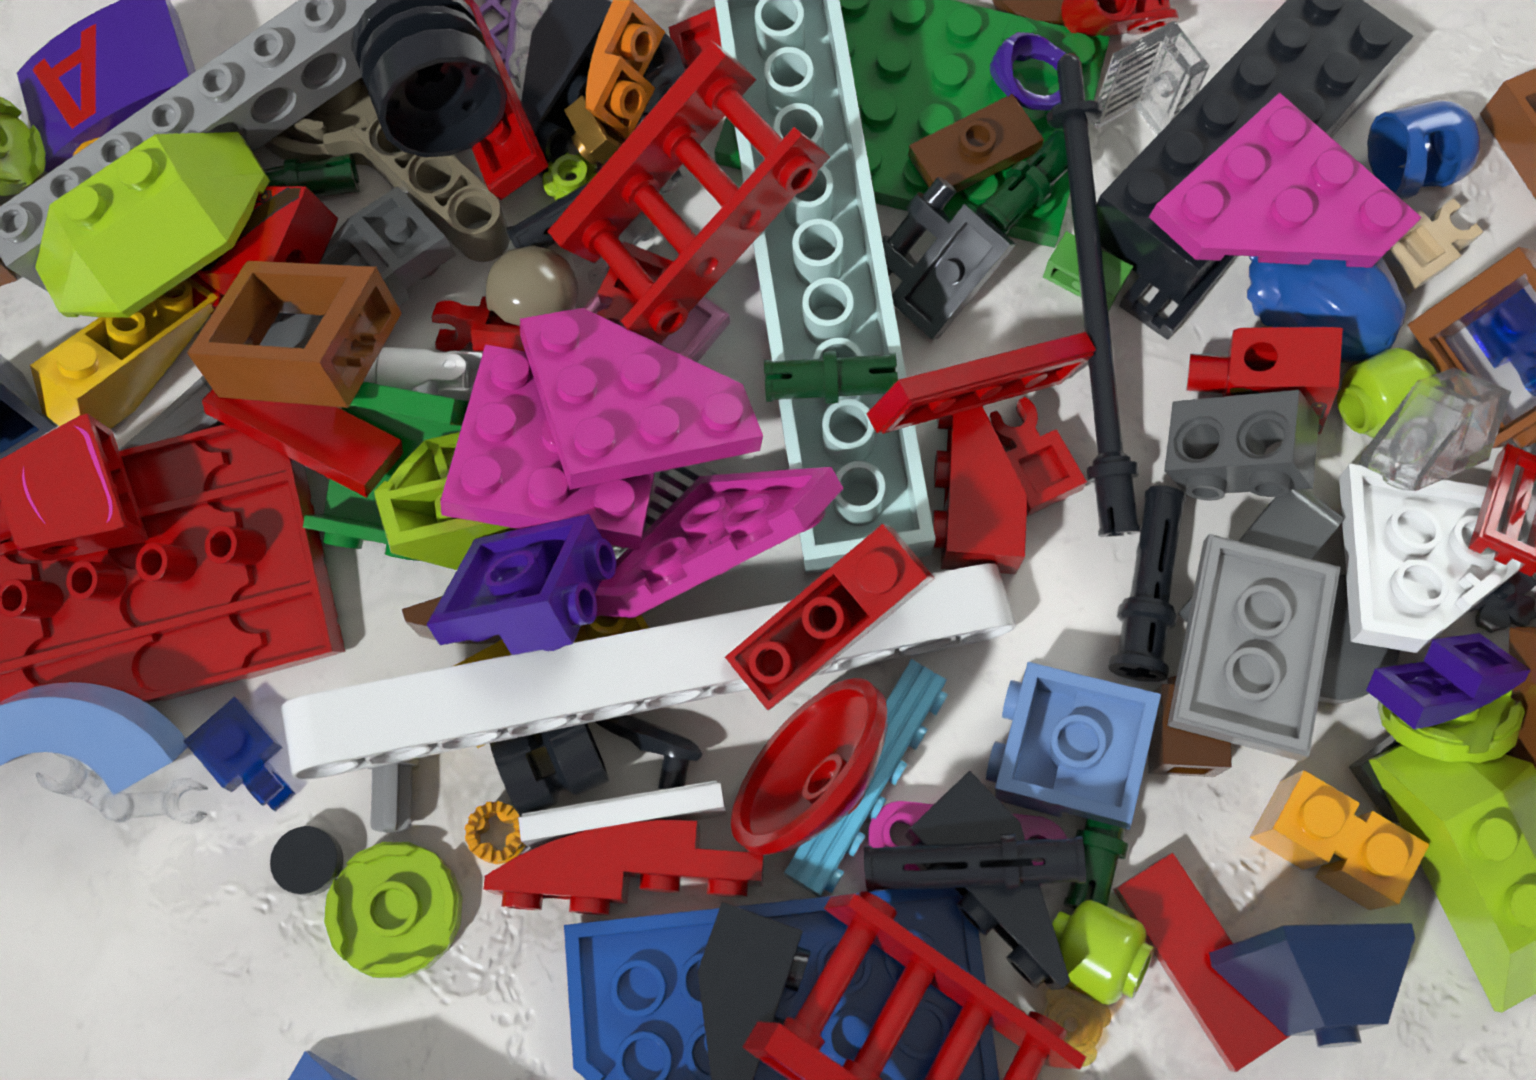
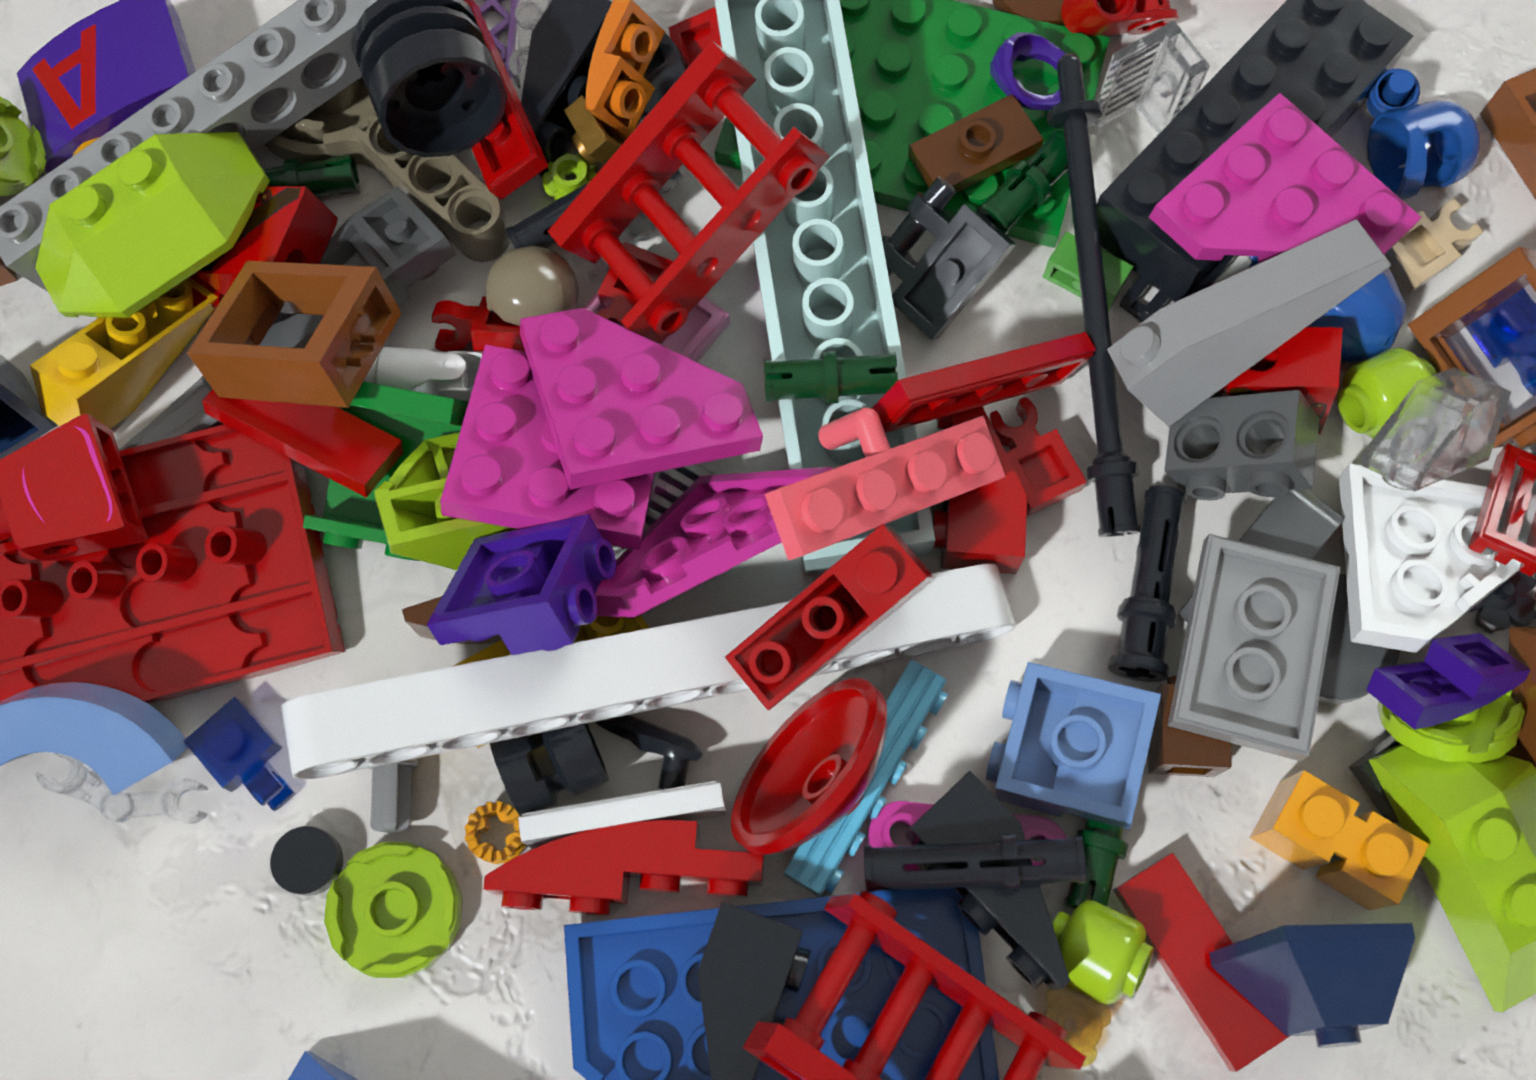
none -> coral plate [764,408,1006,560]
none -> light grey wedge [1107,219,1391,427]
none -> blue cylinder [1366,68,1420,118]

